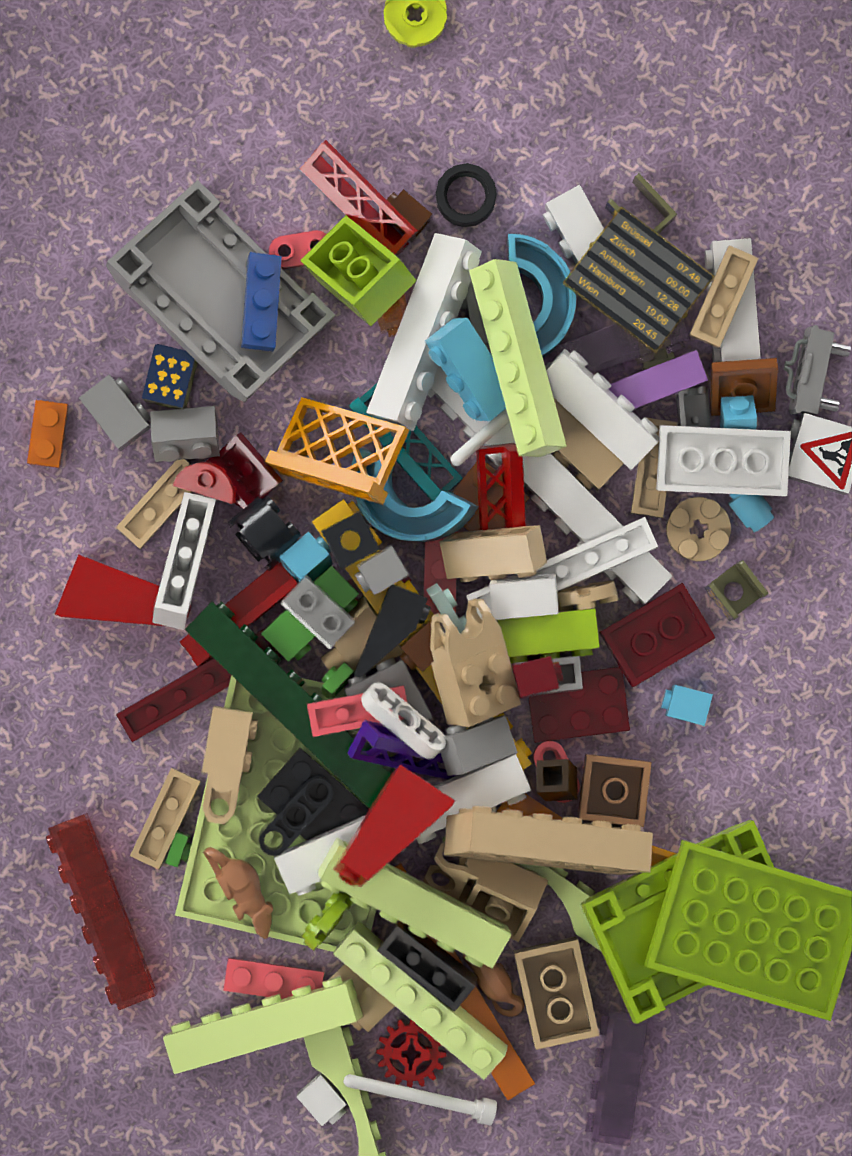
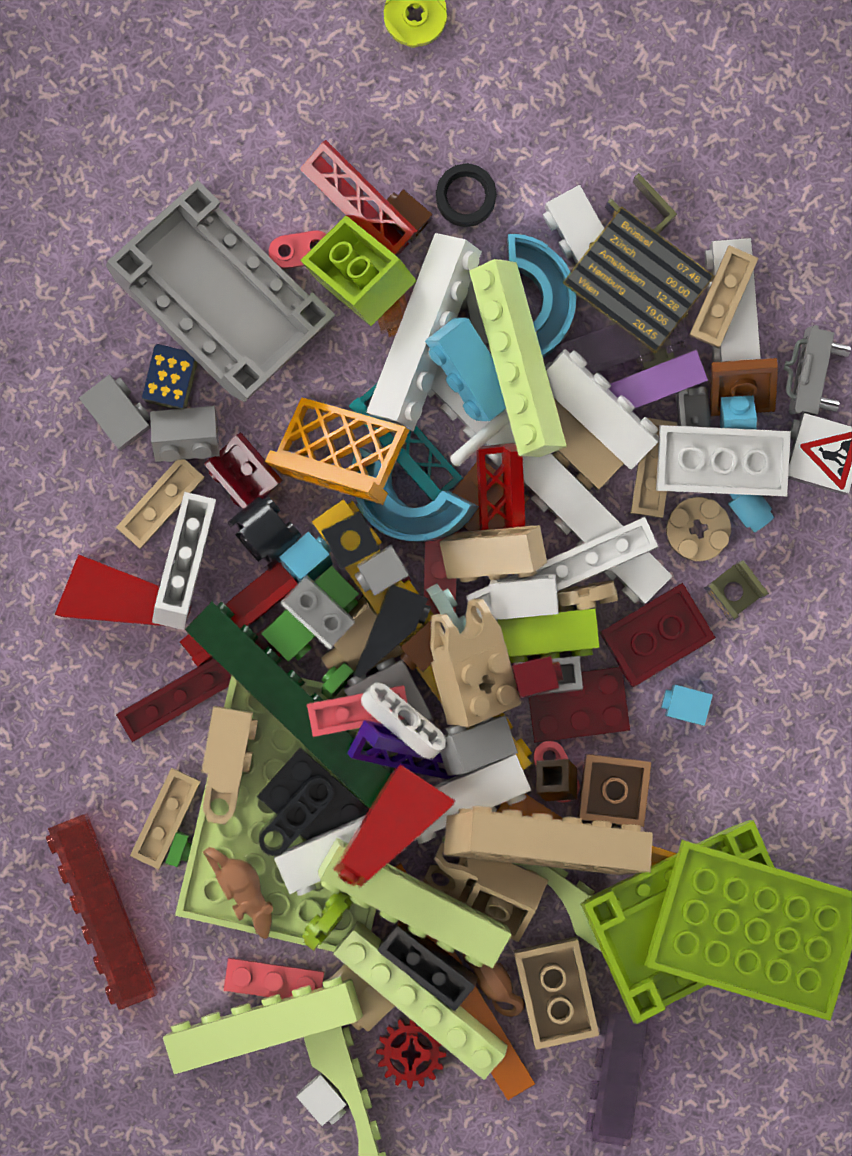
orange plate [27,400,69,468] -> none
plate [172,462,236,504] -> none
blue plate [241,252,282,352] -> none
white piece [343,1074,497,1126] -> none

